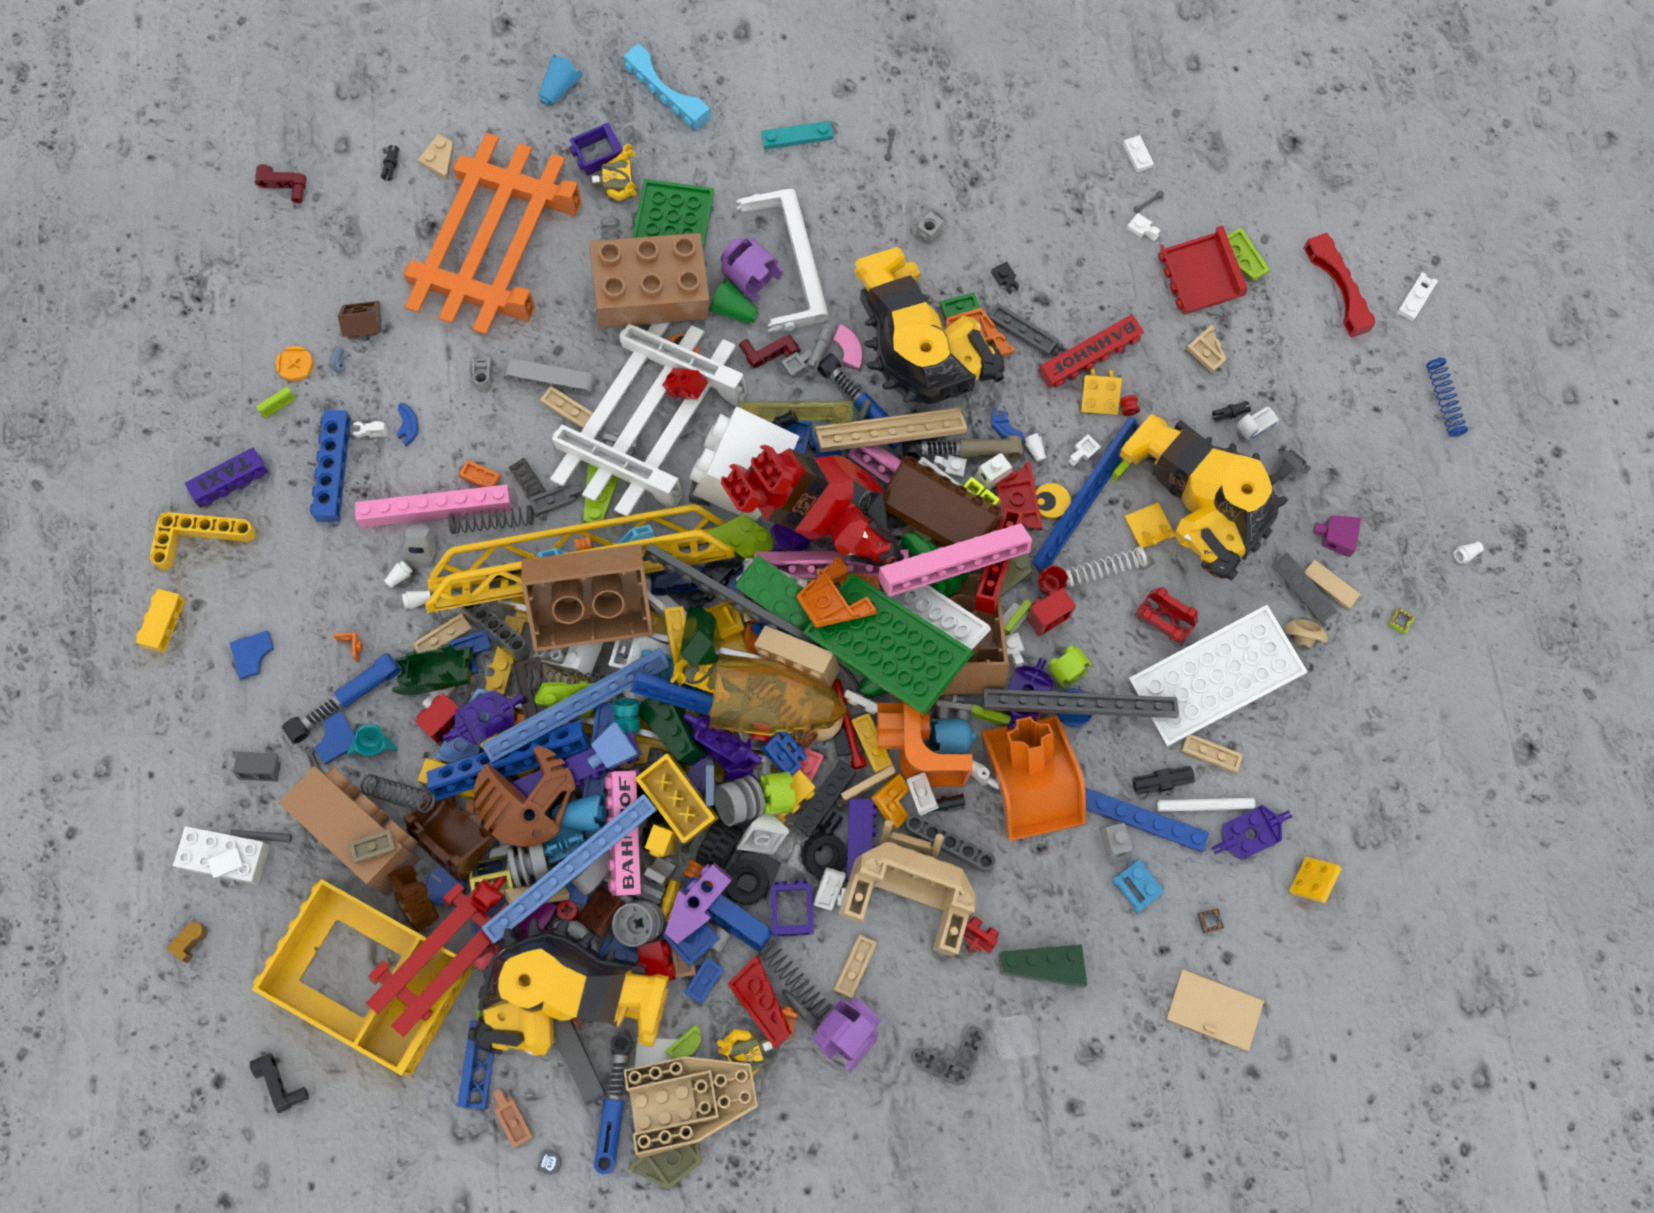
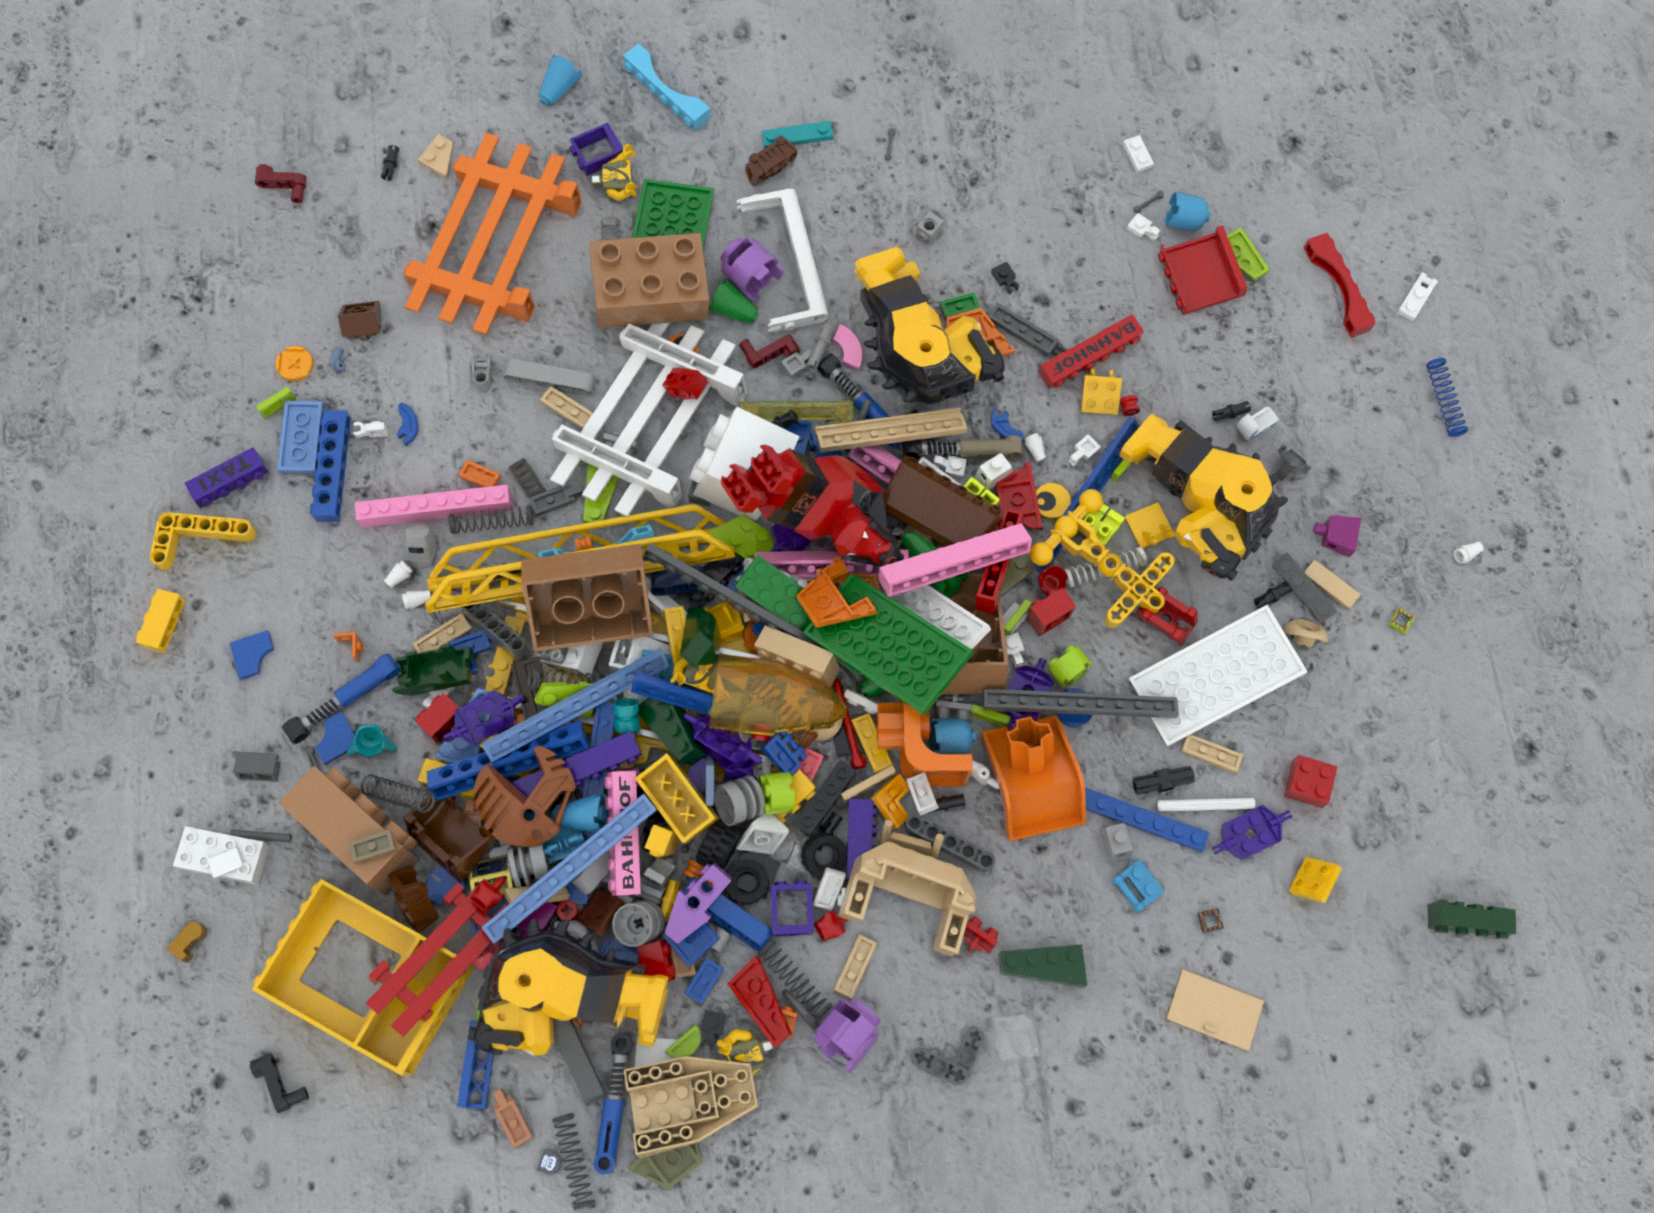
medium blue torso [587,722,640,769] -> none
tan wing [1186,325,1227,374] -> none
none -> medium blue plate [277,401,324,473]
none -> dark grey piece [552,1113,596,1210]
none -> black plate [701,1010,726,1049]
none -> reddish brown piece [745,136,798,187]
none -> red piece [814,910,849,942]
none -> yellow piece [1029,489,1174,628]
none -> neon yellow hips [1078,504,1125,546]
none -> dark azure cylinder [1165,192,1211,231]
none -> black pin [1254,581,1292,609]
none -> red brick [1284,755,1338,808]
none -> dark green wedge [1428,899,1516,939]

